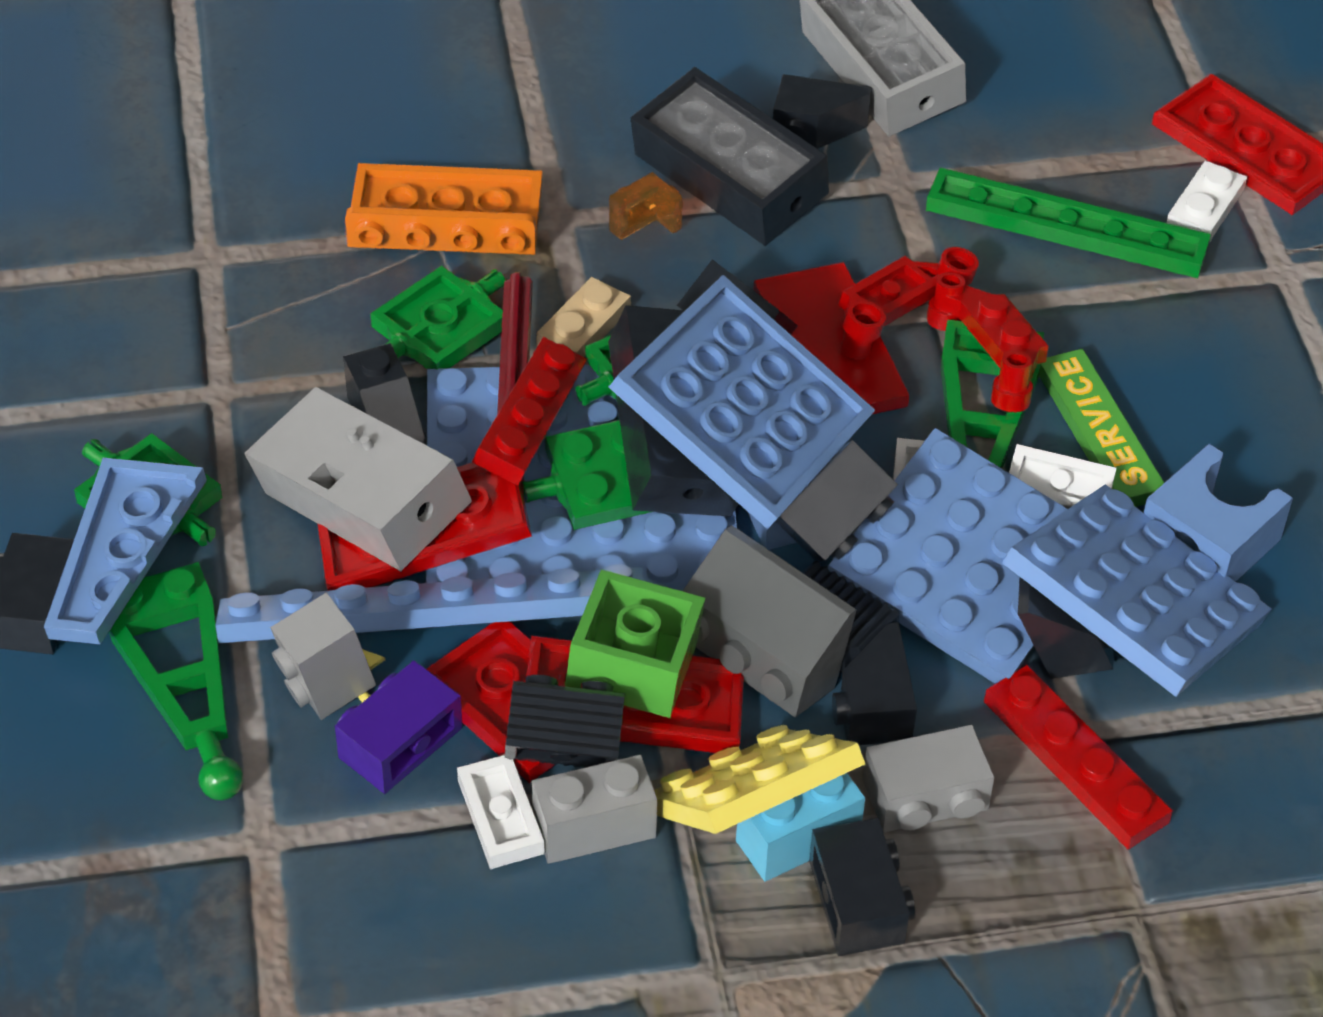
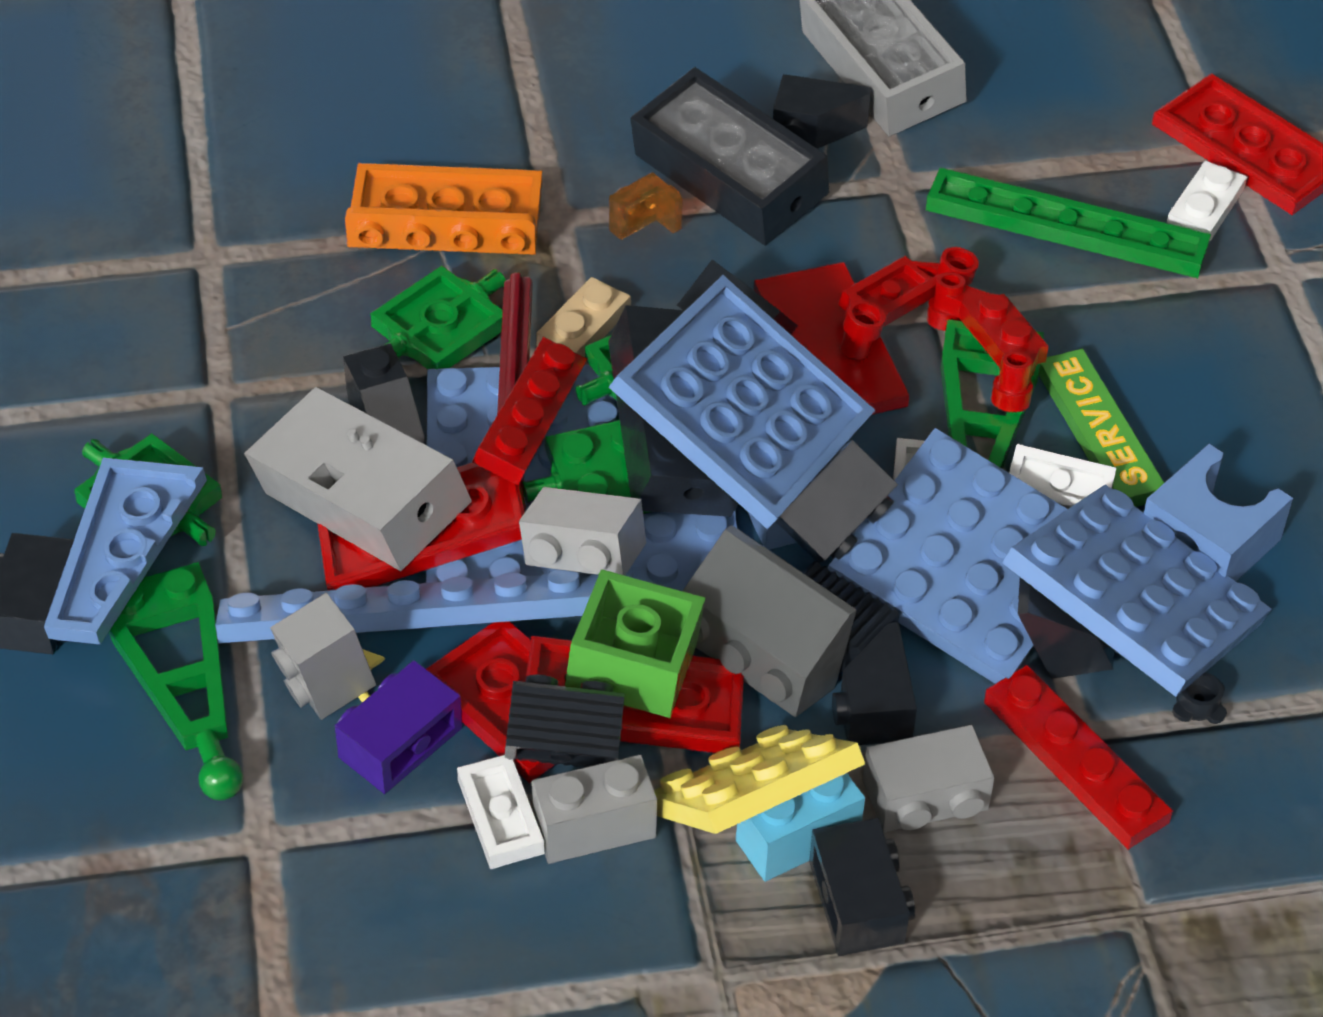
none -> light grey brick [519,487,646,576]
none -> black plate [1172,672,1227,724]

